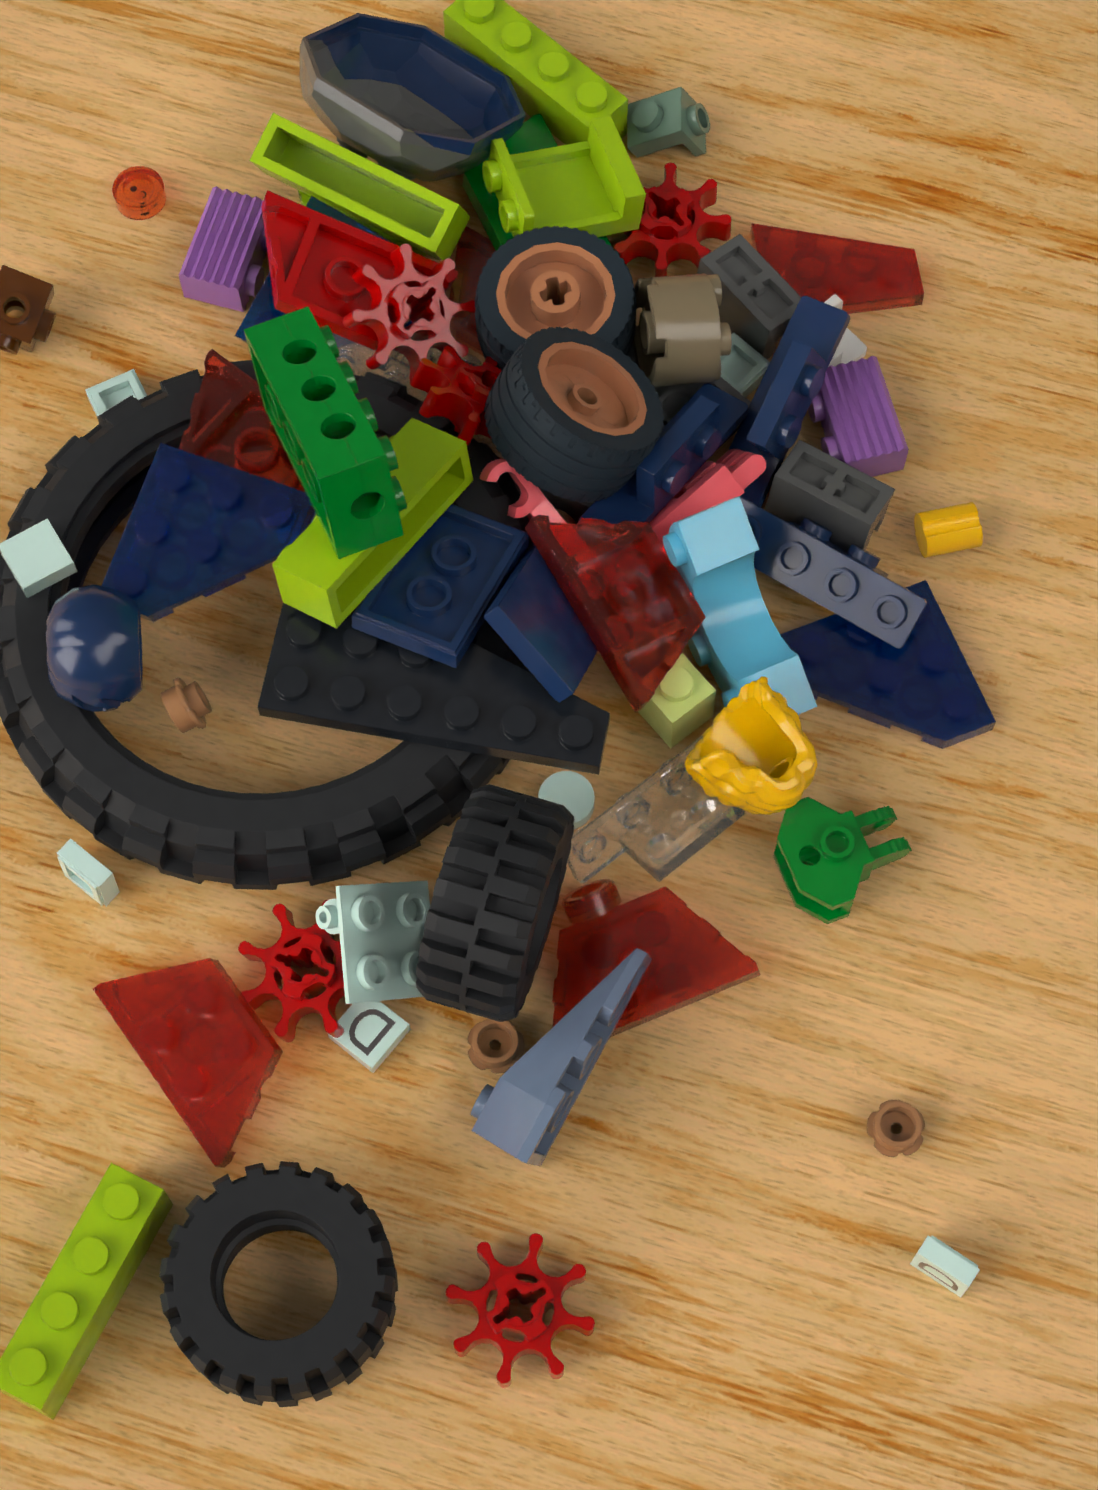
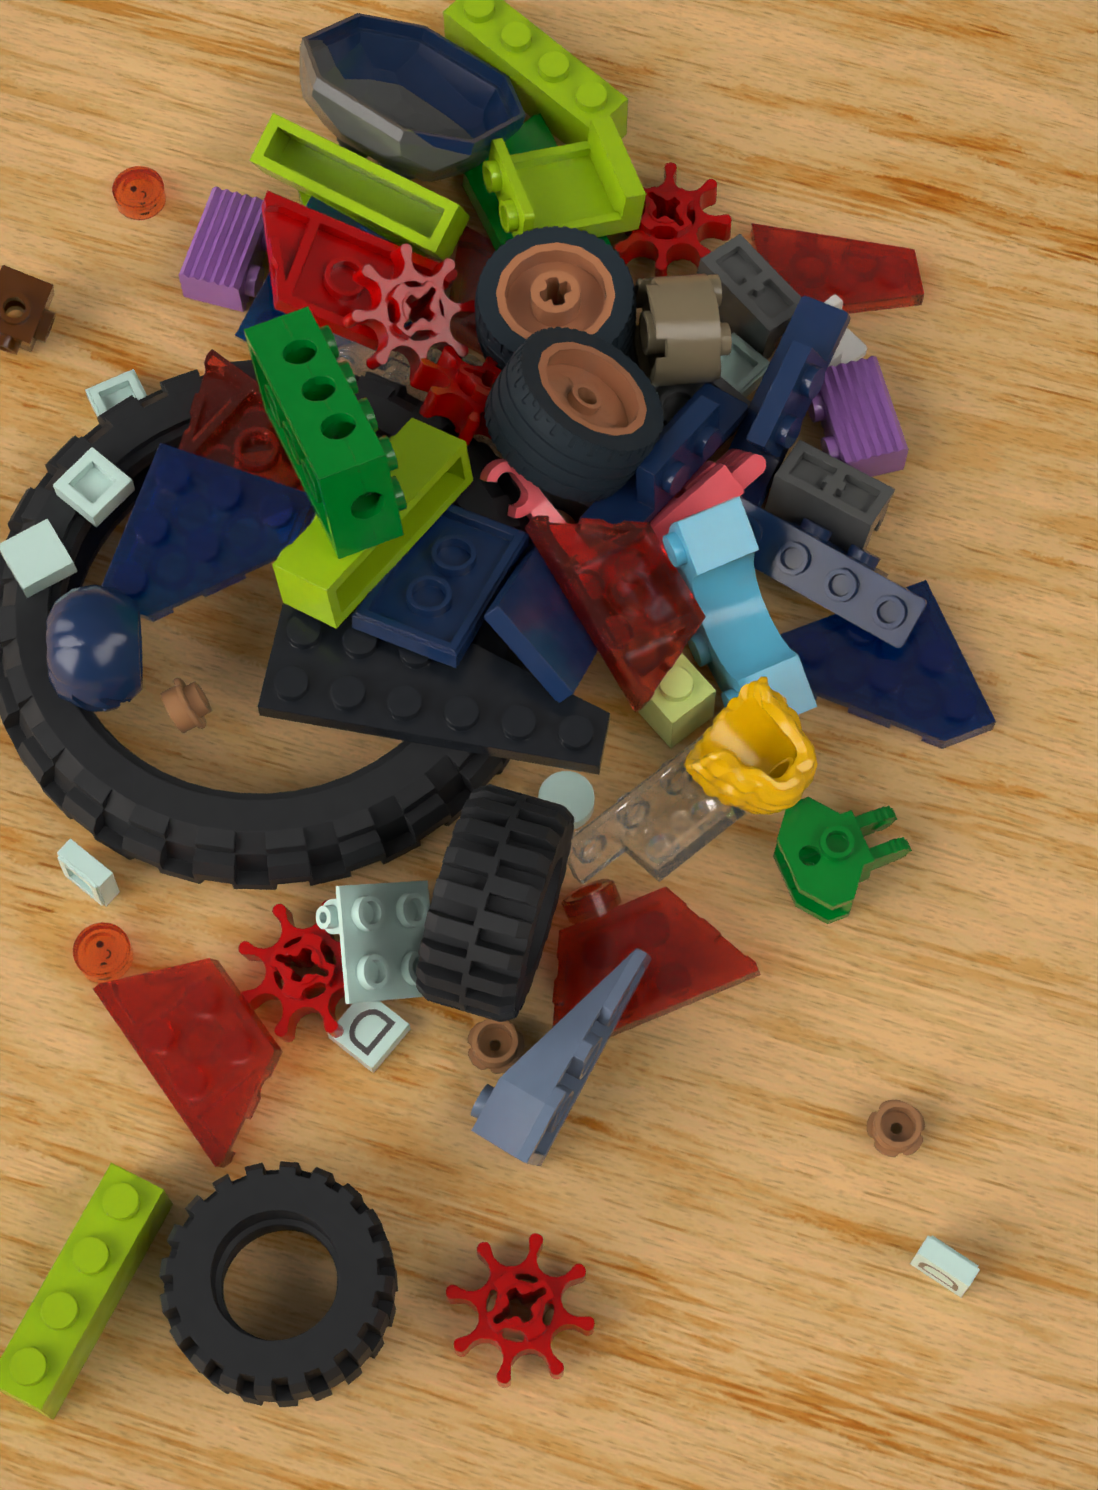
sand green bracket [627,87,710,158] -> none
yellow piece [914,502,983,558] -> none
none -> light aqua tile [53,447,135,528]
none -> clear red tile [73,922,133,983]

